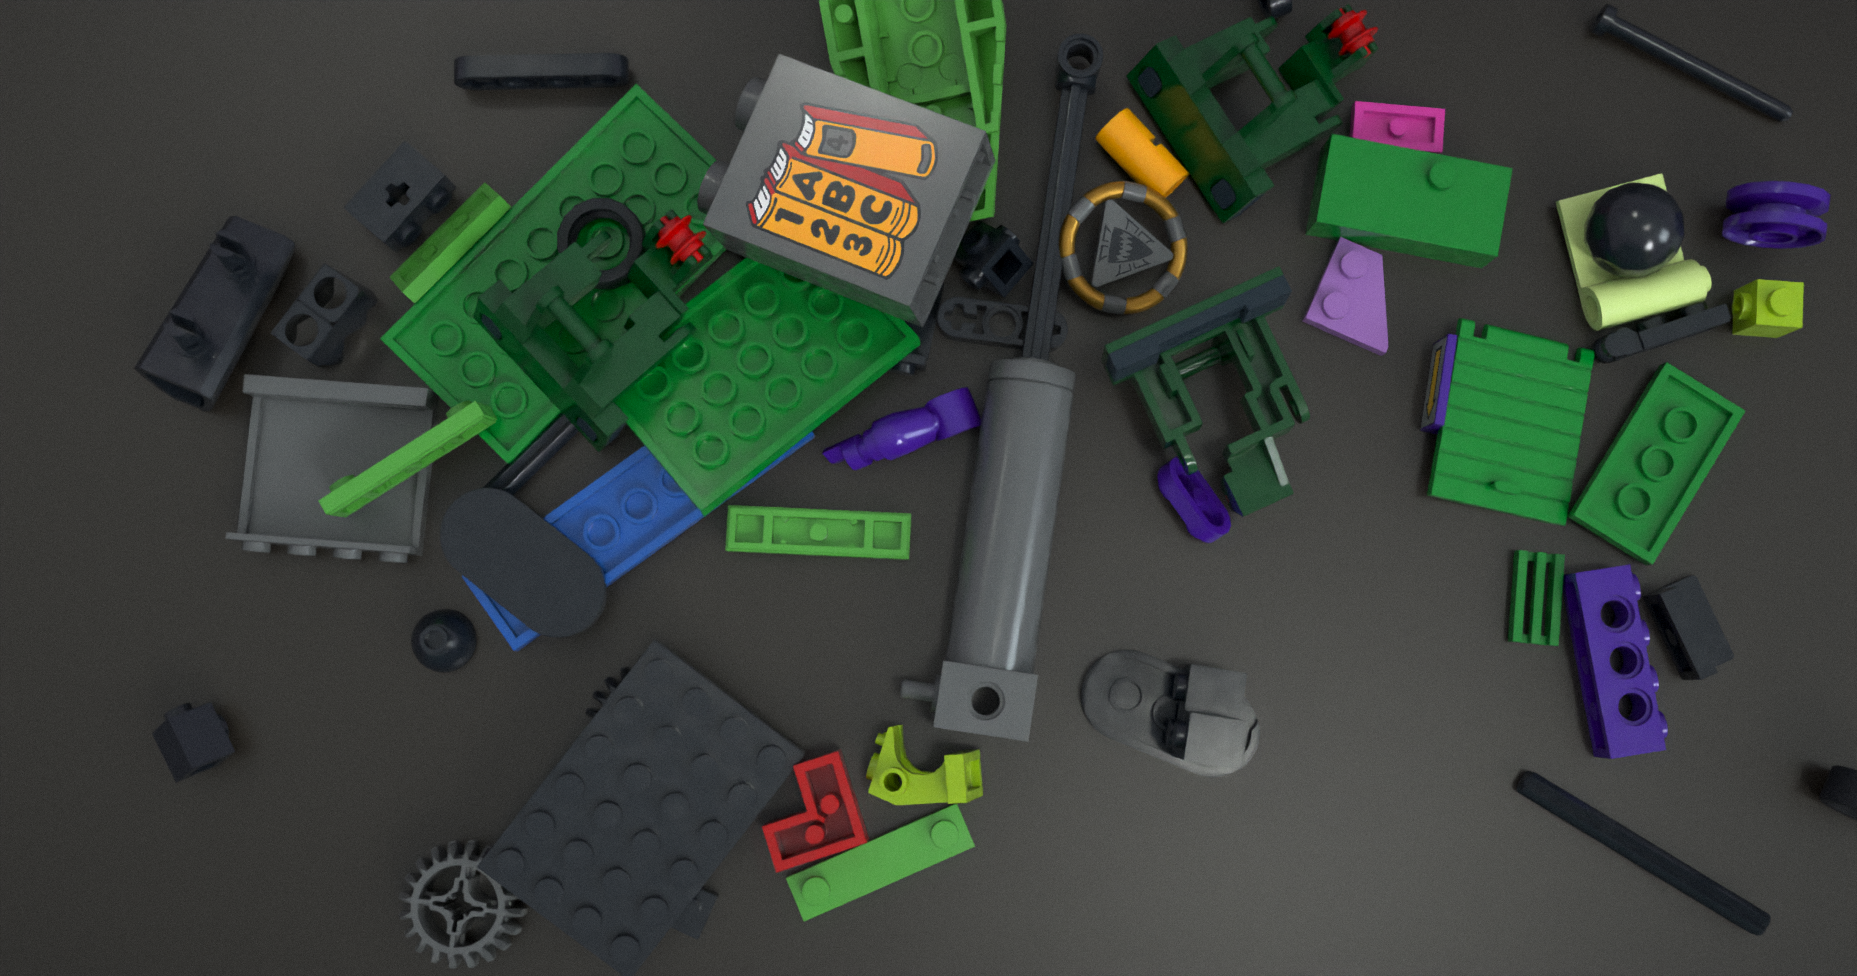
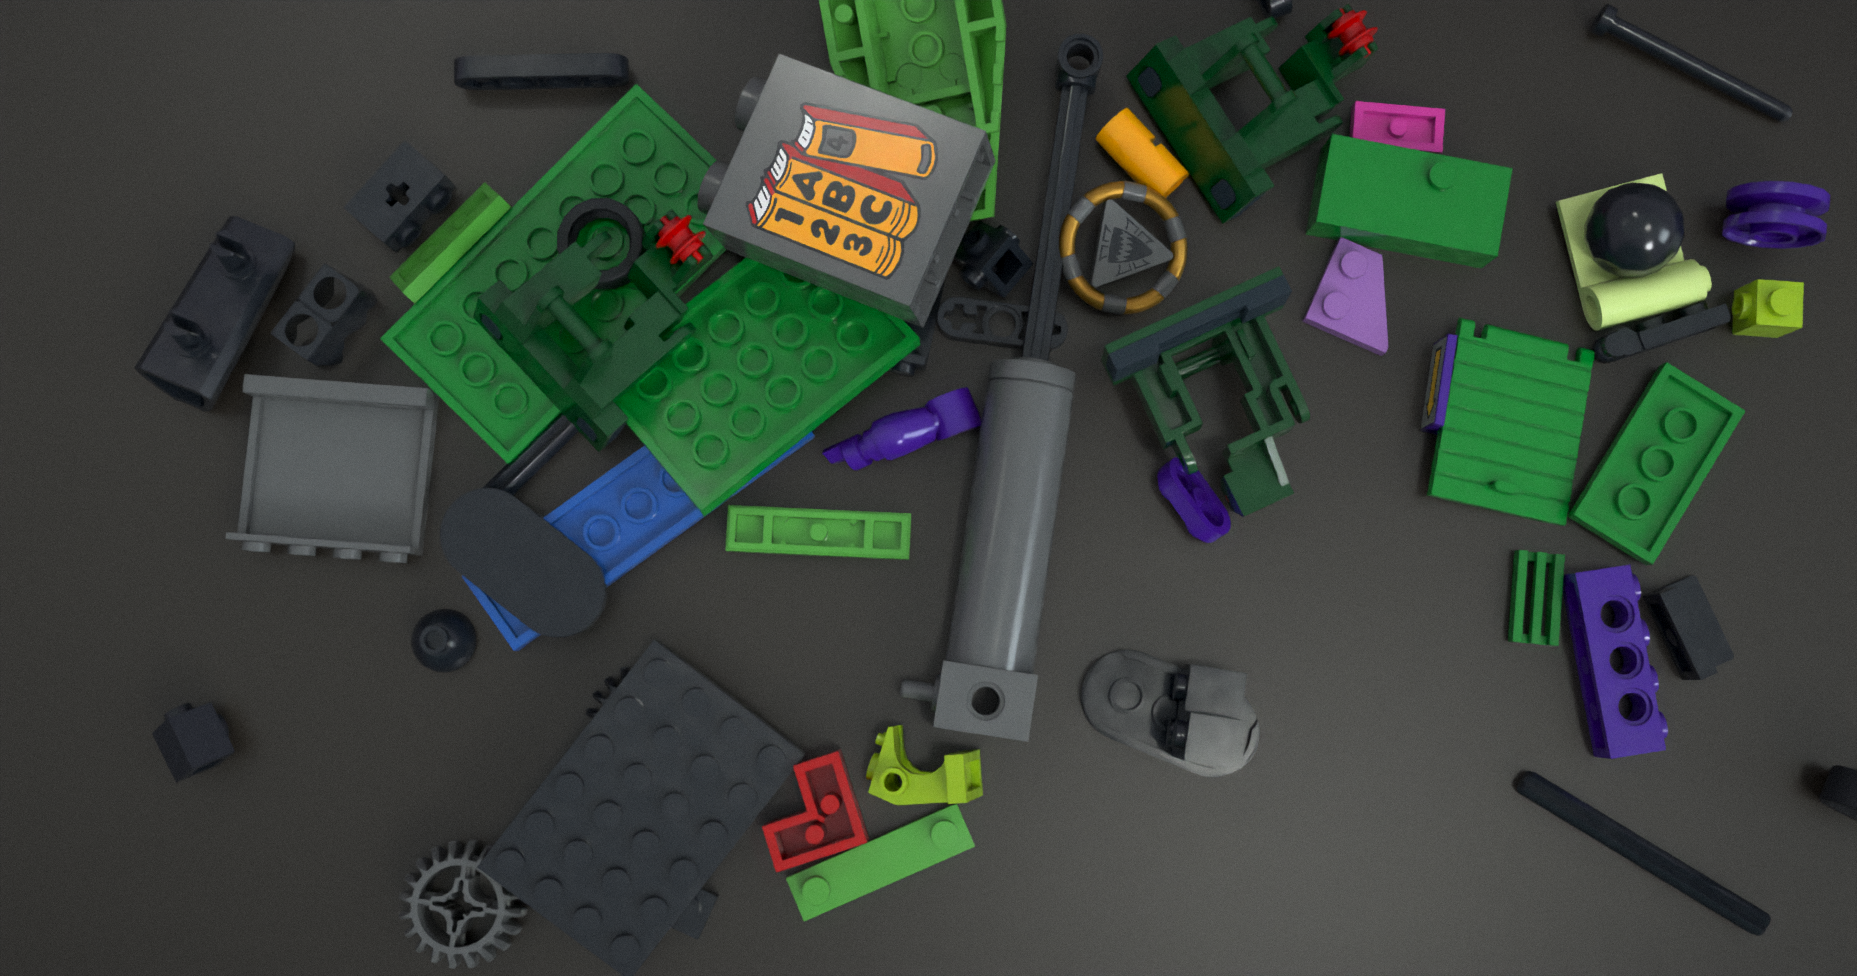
bright green plate [318,400,498,518] -> none

